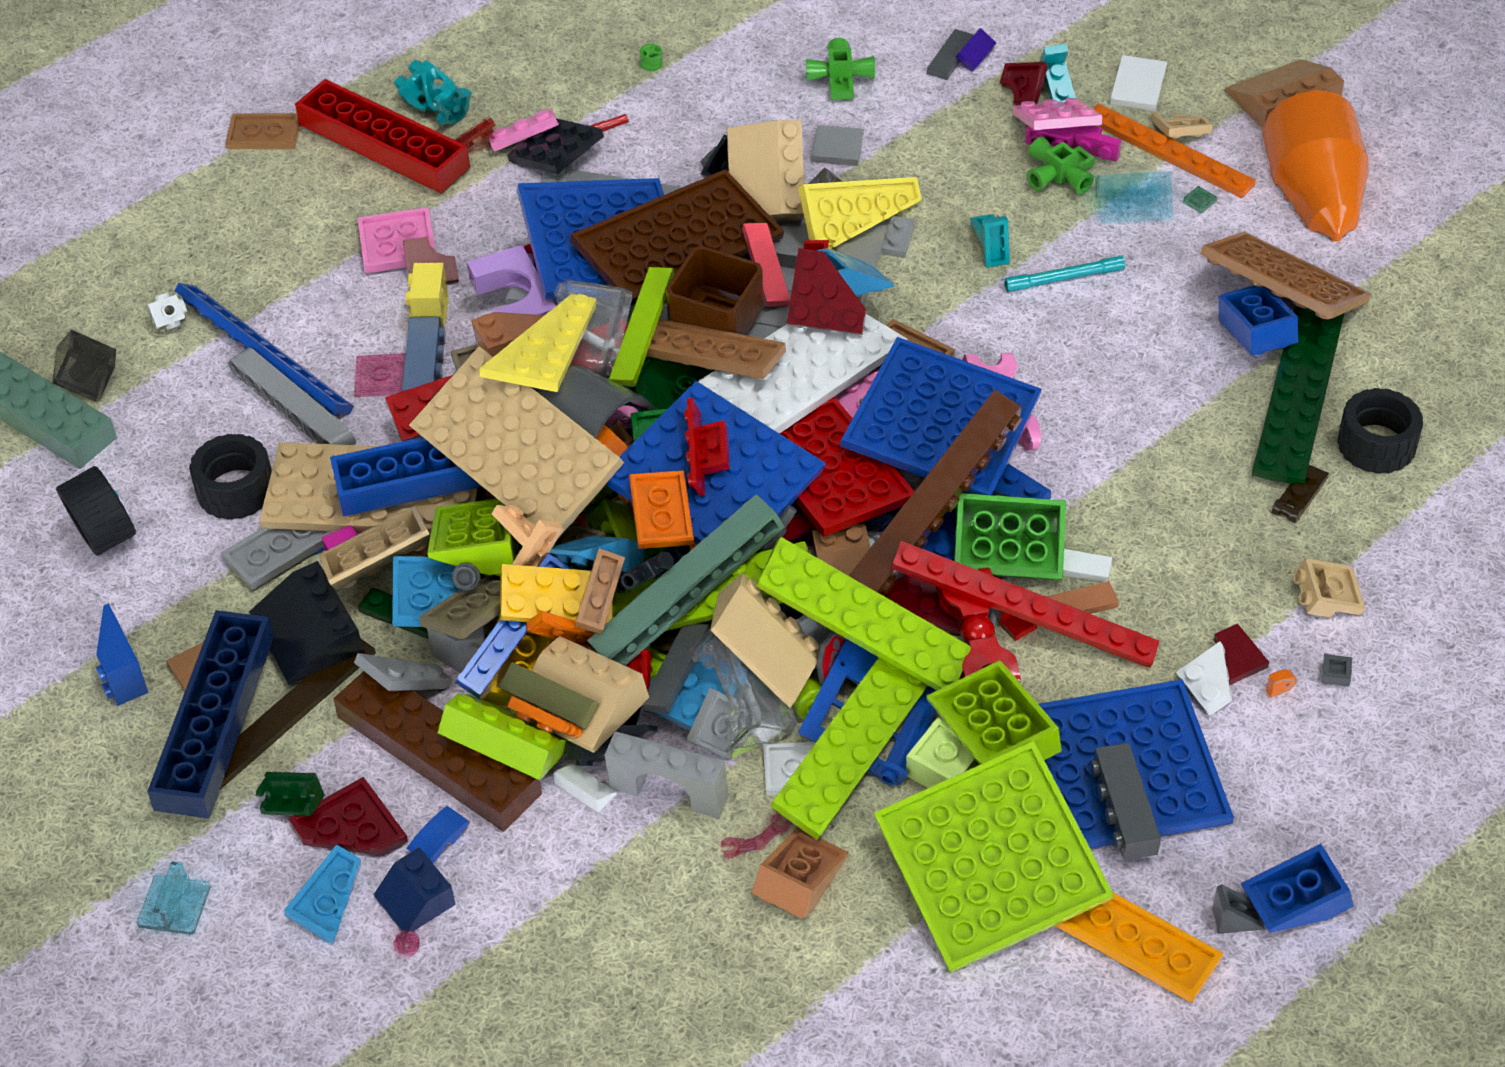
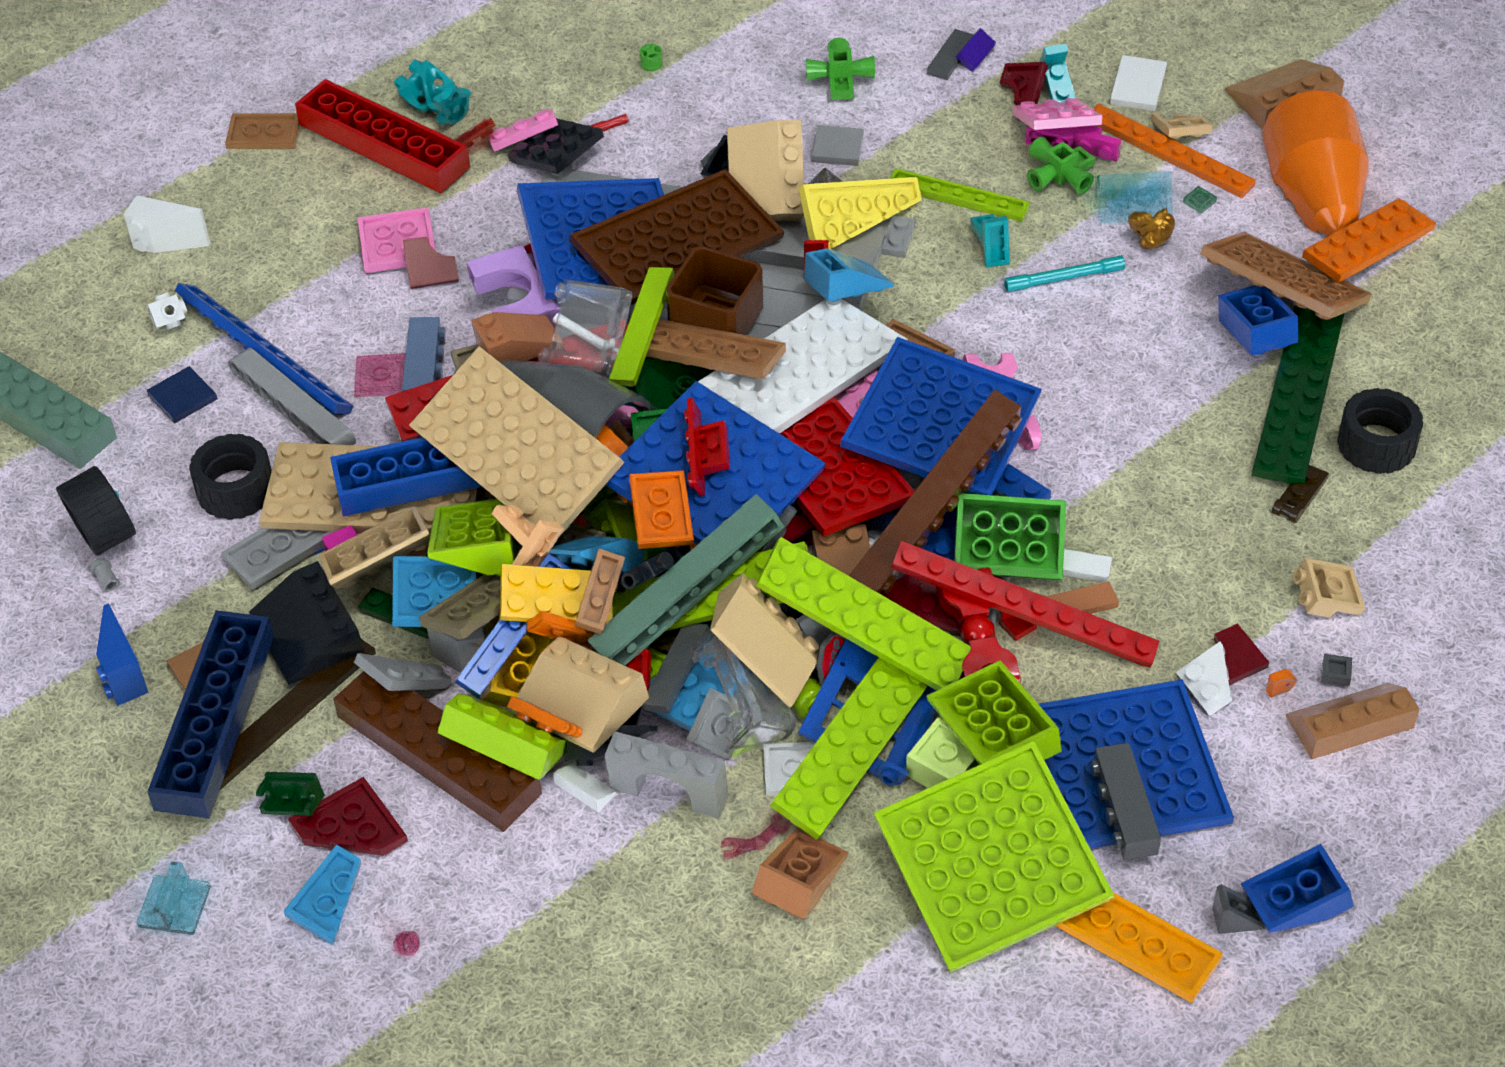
clear smoke slope [52,329,117,402] -> none
dark blue slope [373,847,456,936] -> none
light yellow brick [406,263,449,327] -> none
blue slope [406,806,470,863] -> none
dark grey plate [452,563,480,591] -> none
light yellow wing [479,294,597,392] -> none
olive tile [499,662,599,729] -> none
coral tile [742,223,790,307] -> none
dark red plate [787,248,867,335] -> none
none -> light grey pin [91,558,120,592]
none -> white slope [124,195,210,253]
none -> dark blue tile [147,366,218,424]
none -> lime tile [890,168,1030,222]
none -> pearl gold hair [1128,208,1176,250]
none -> medium nougat slope [1286,683,1420,760]
none -> orange plate [1302,198,1436,283]

